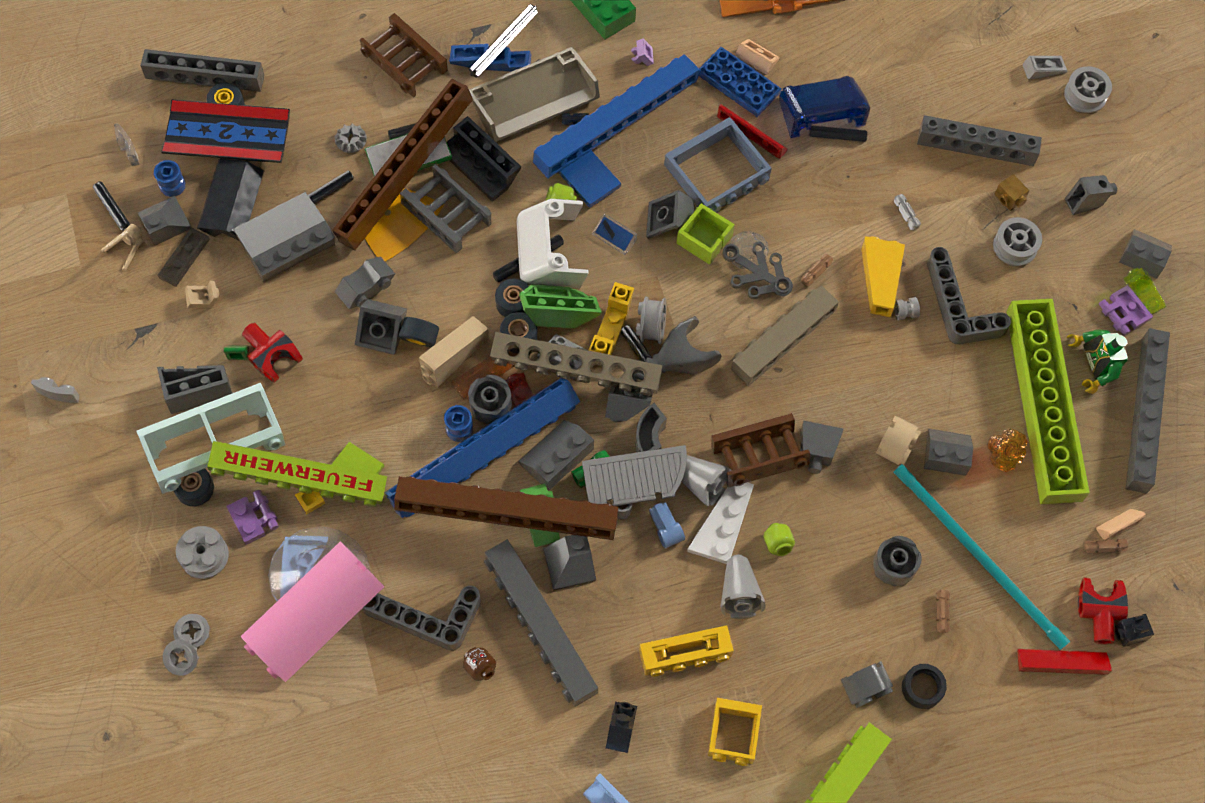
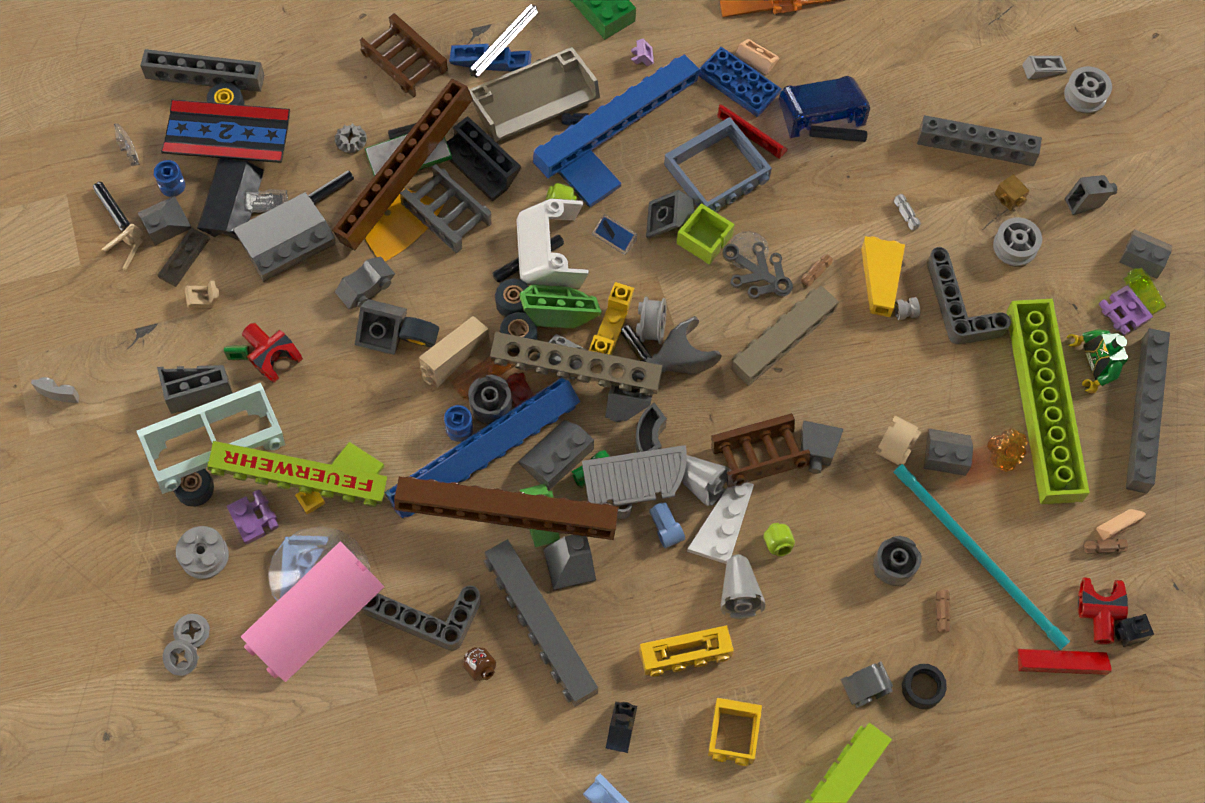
none -> clear slope [243,189,288,212]

